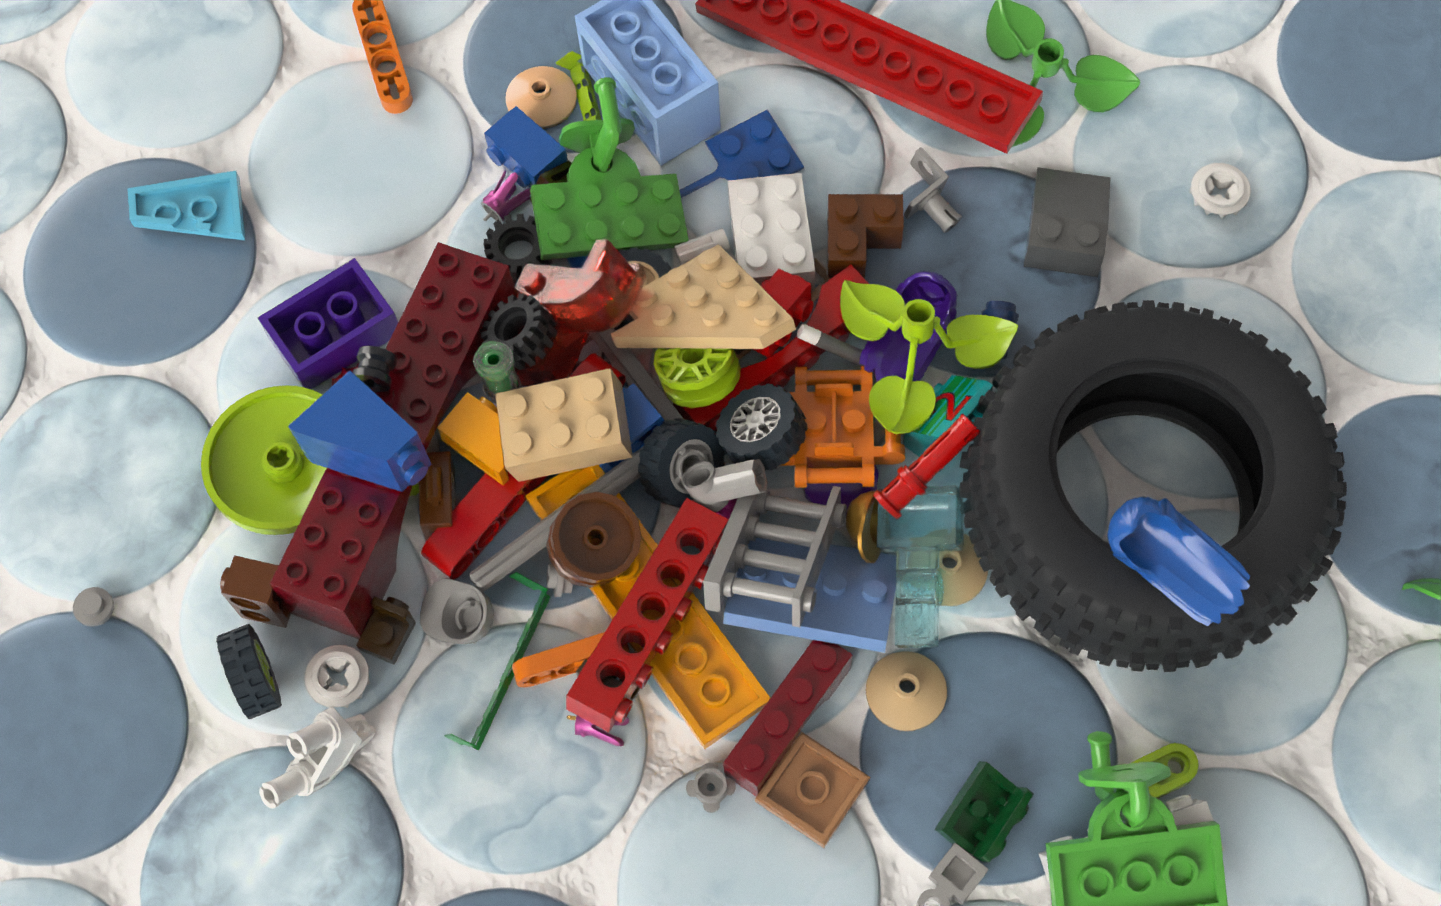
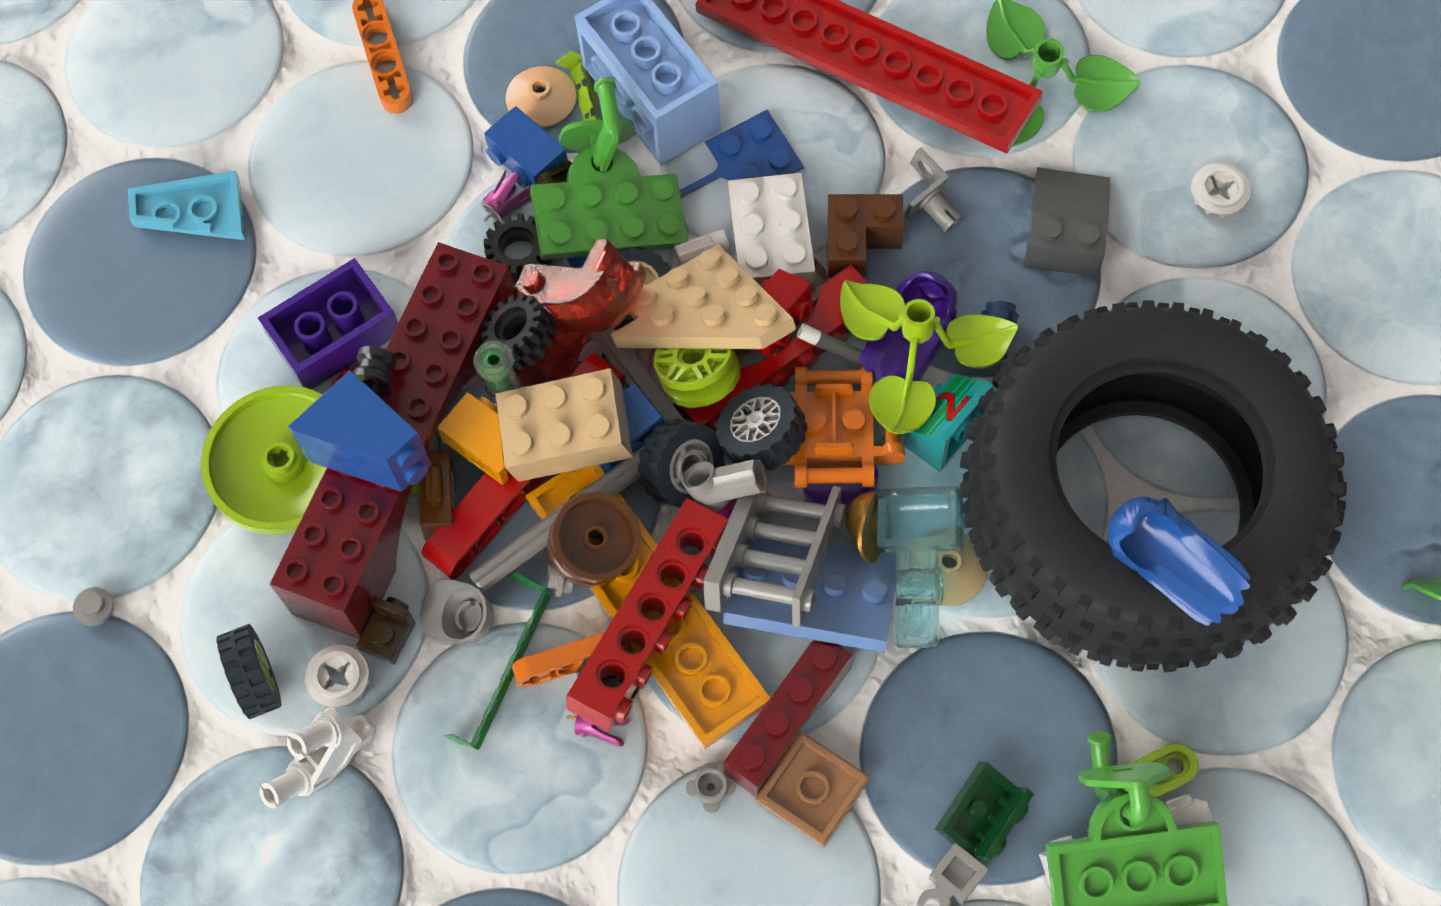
reddish brown brick [220,555,291,628] -> none
tan dish [866,651,947,731] -> none
red pin [873,413,980,520] -> none

